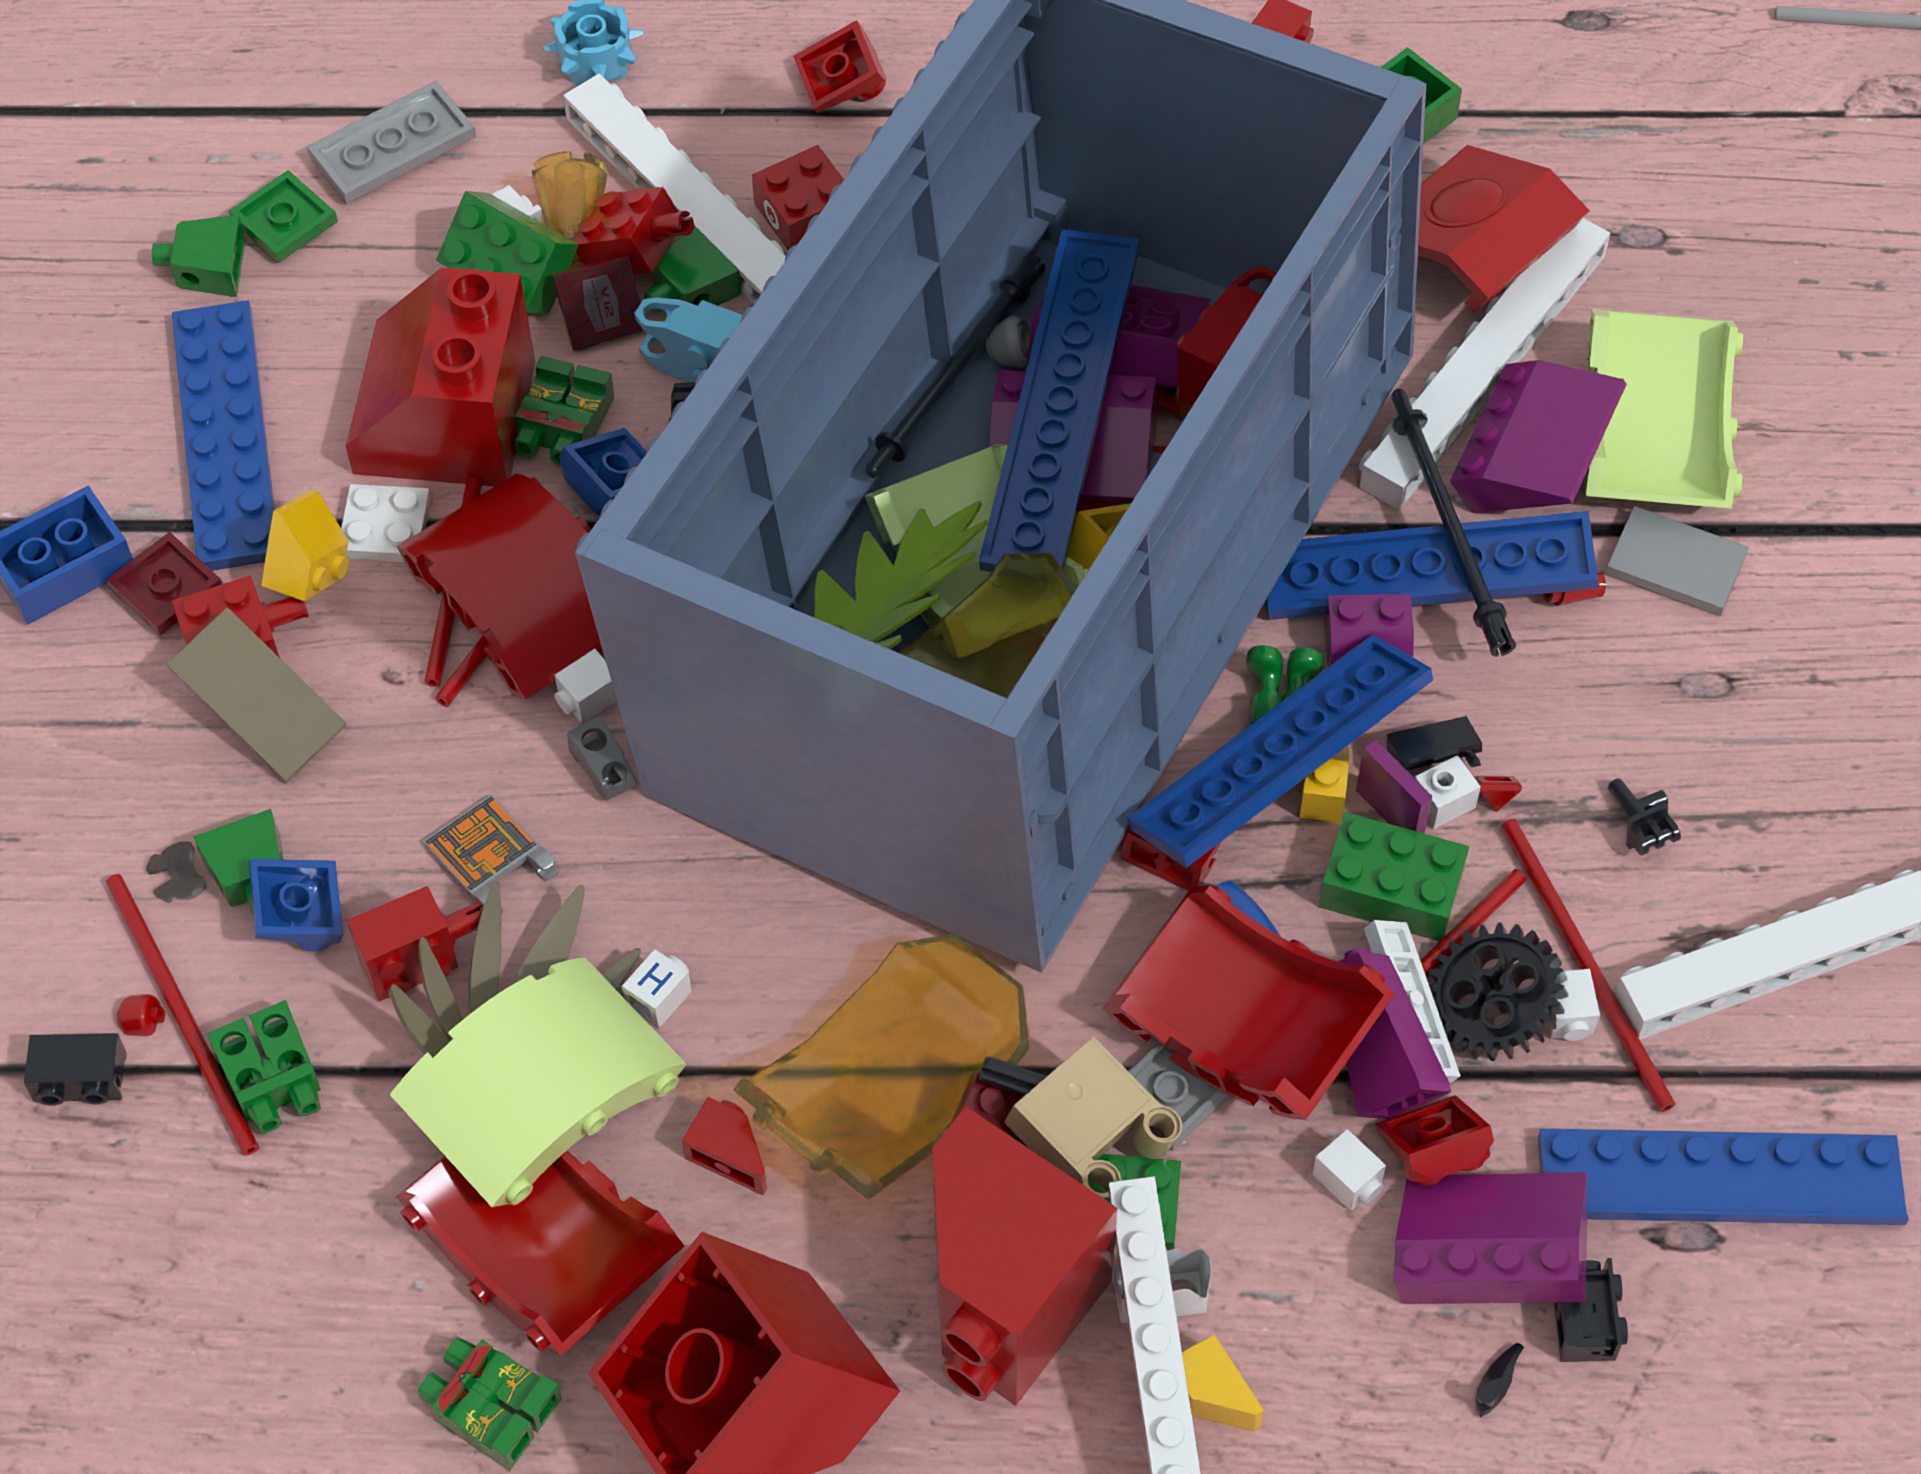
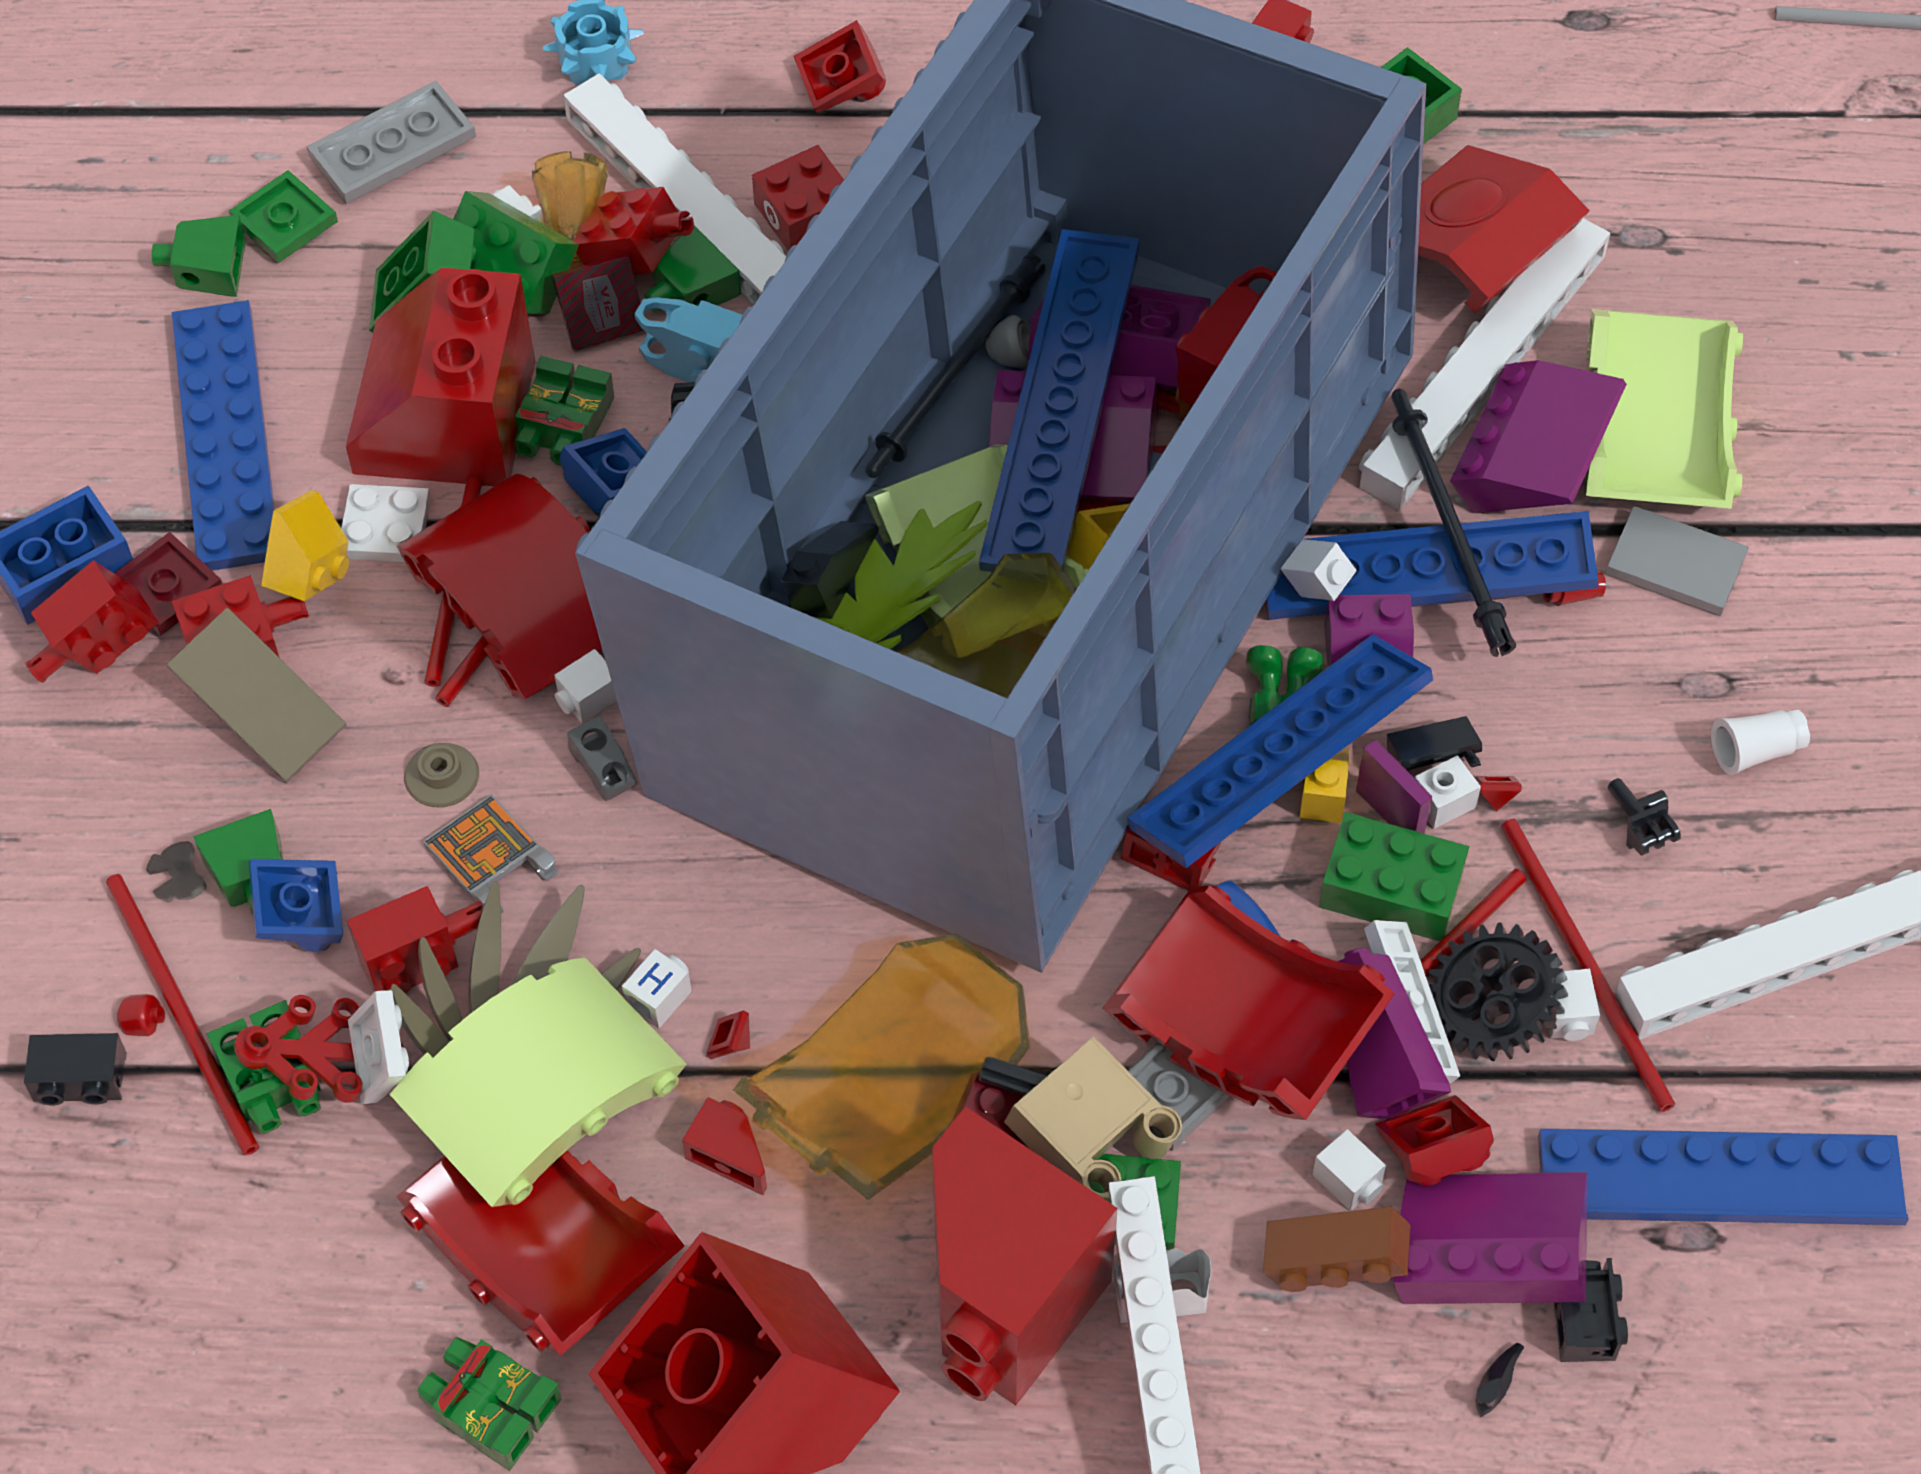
yellow slope [1182,1334,1264,1431] -> none
none -> red brick [25,560,159,683]
none -> red plant [234,995,405,1103]
none -> white plate [348,990,409,1104]
none -> green brick [369,211,476,332]
none -> dark tan piece [404,743,479,808]
none -> red slope [706,1010,750,1059]
none -> black slope [781,521,879,619]
none -> dark orange brick [1263,1206,1410,1292]
none -> white brick [1281,539,1357,601]
none -> white plant [1711,710,1810,775]

